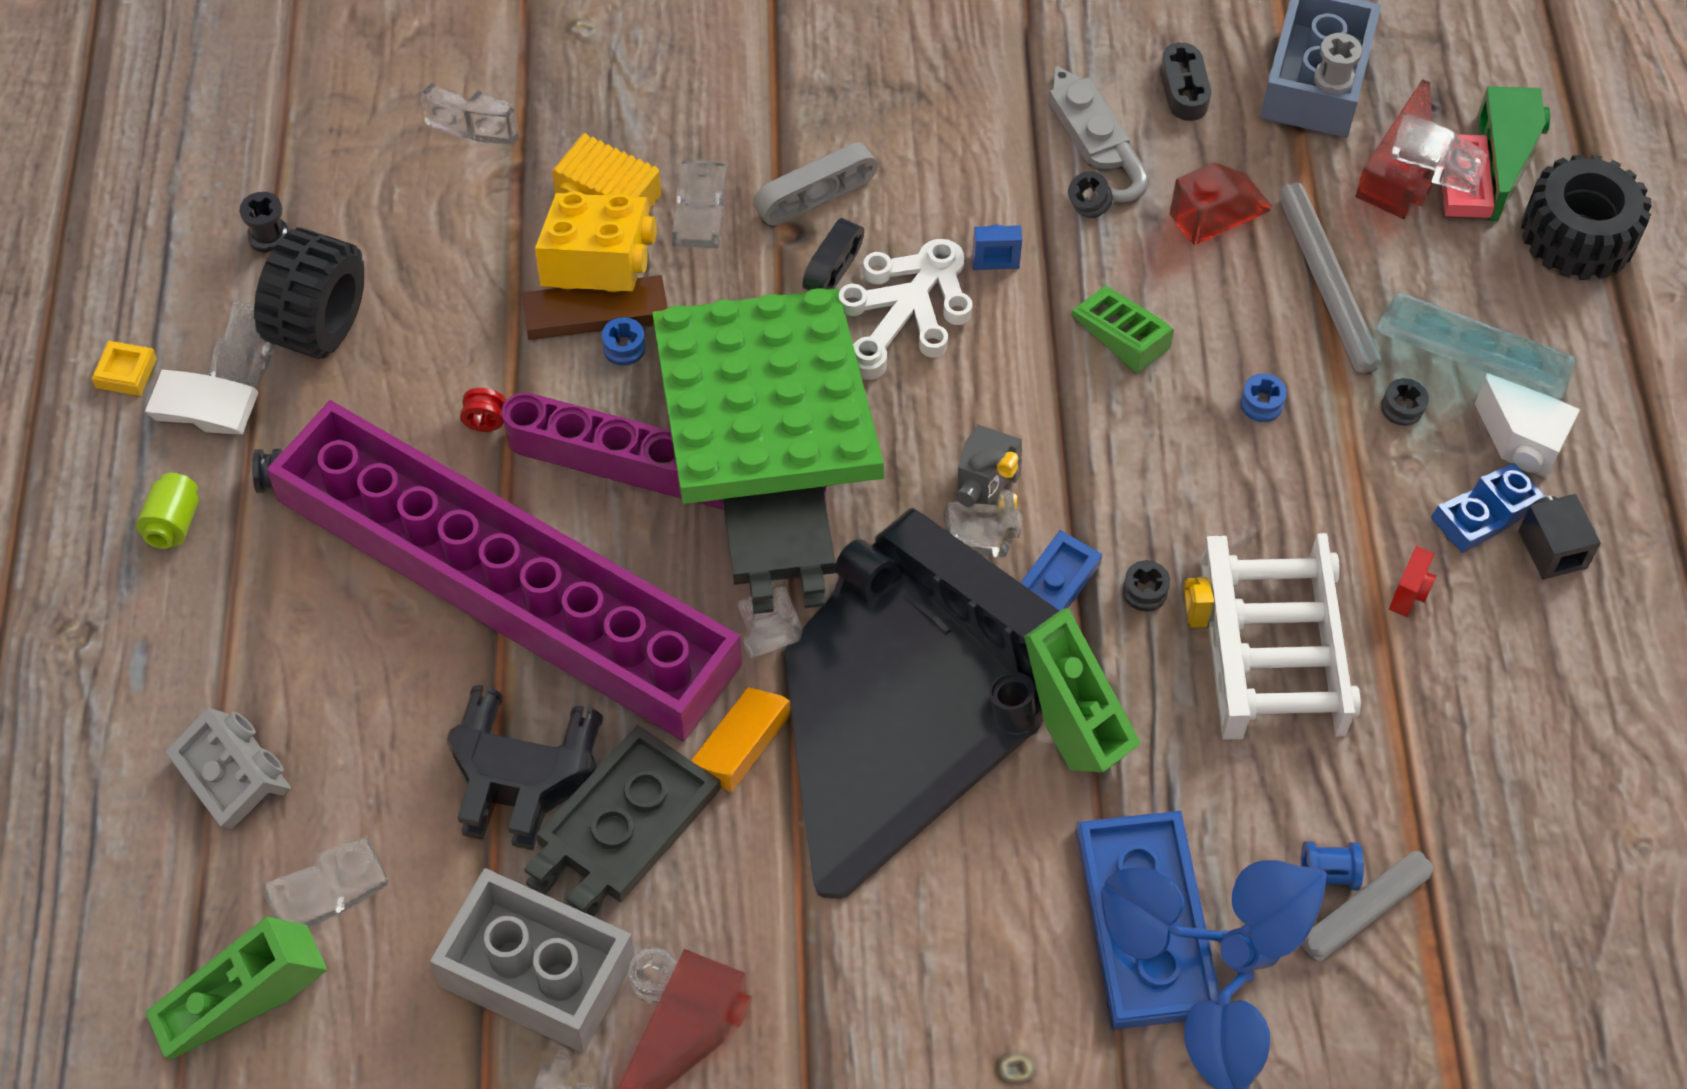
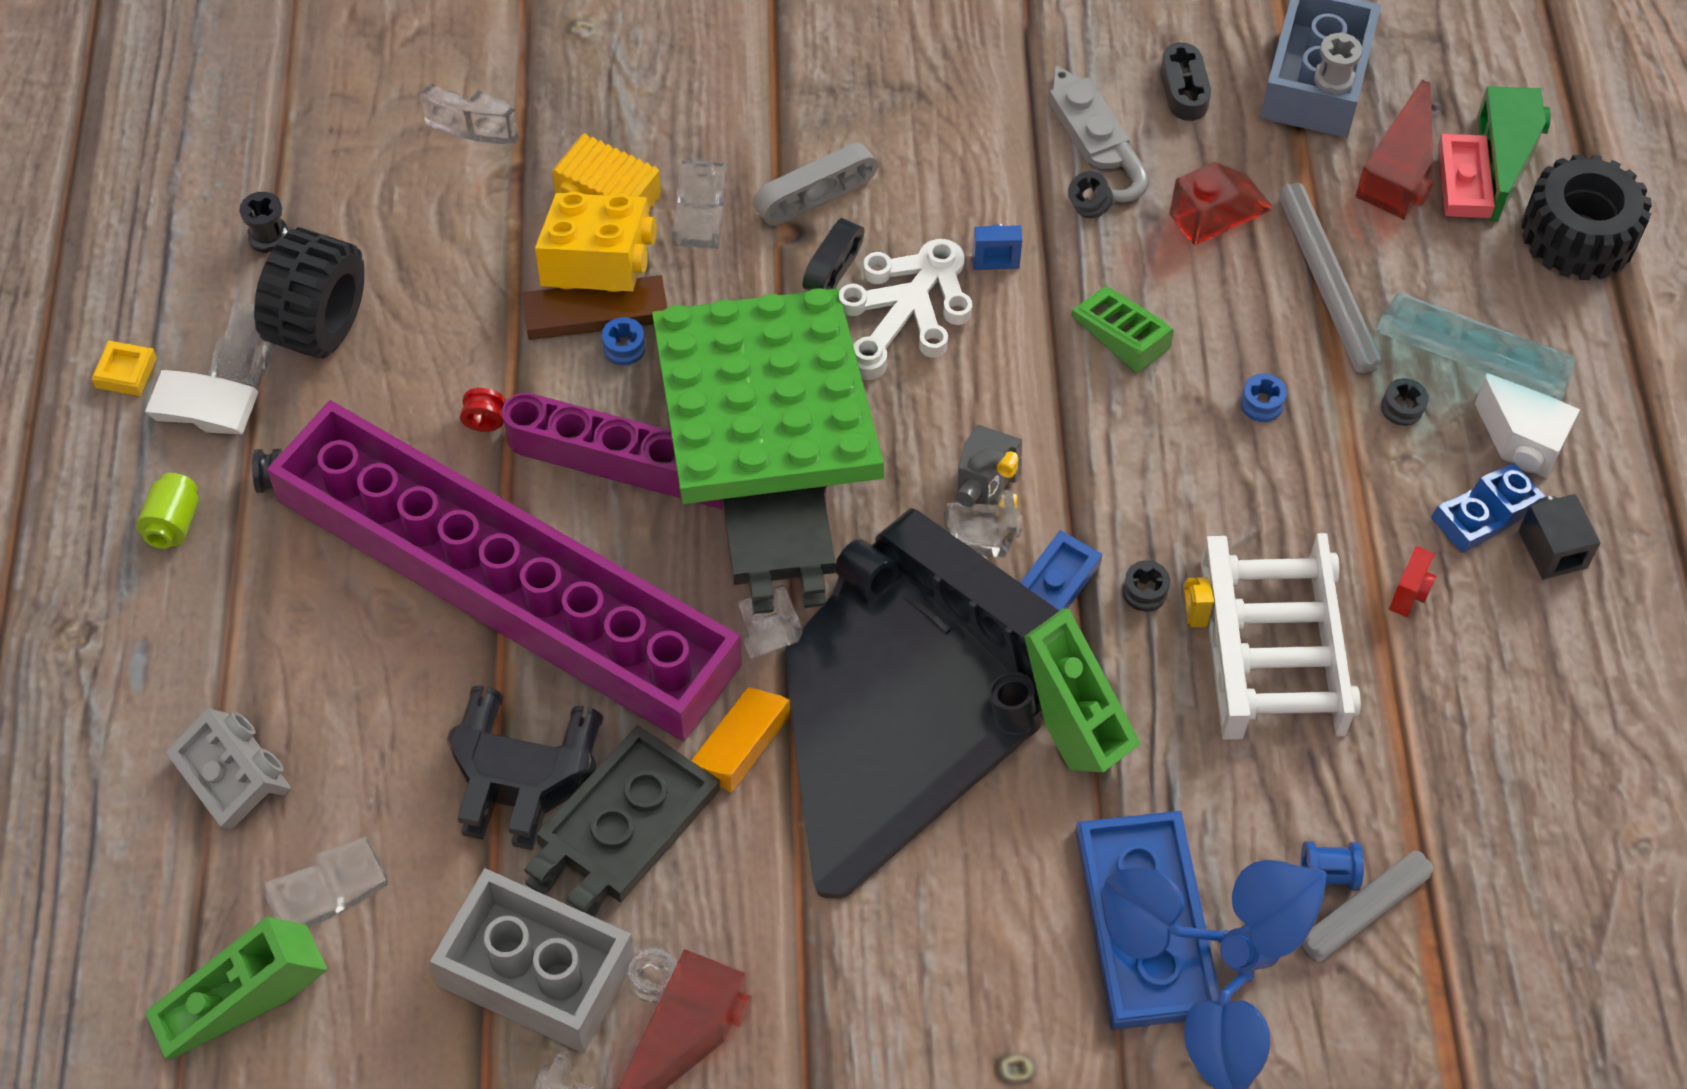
clear slope [1390,113,1488,195] -> none

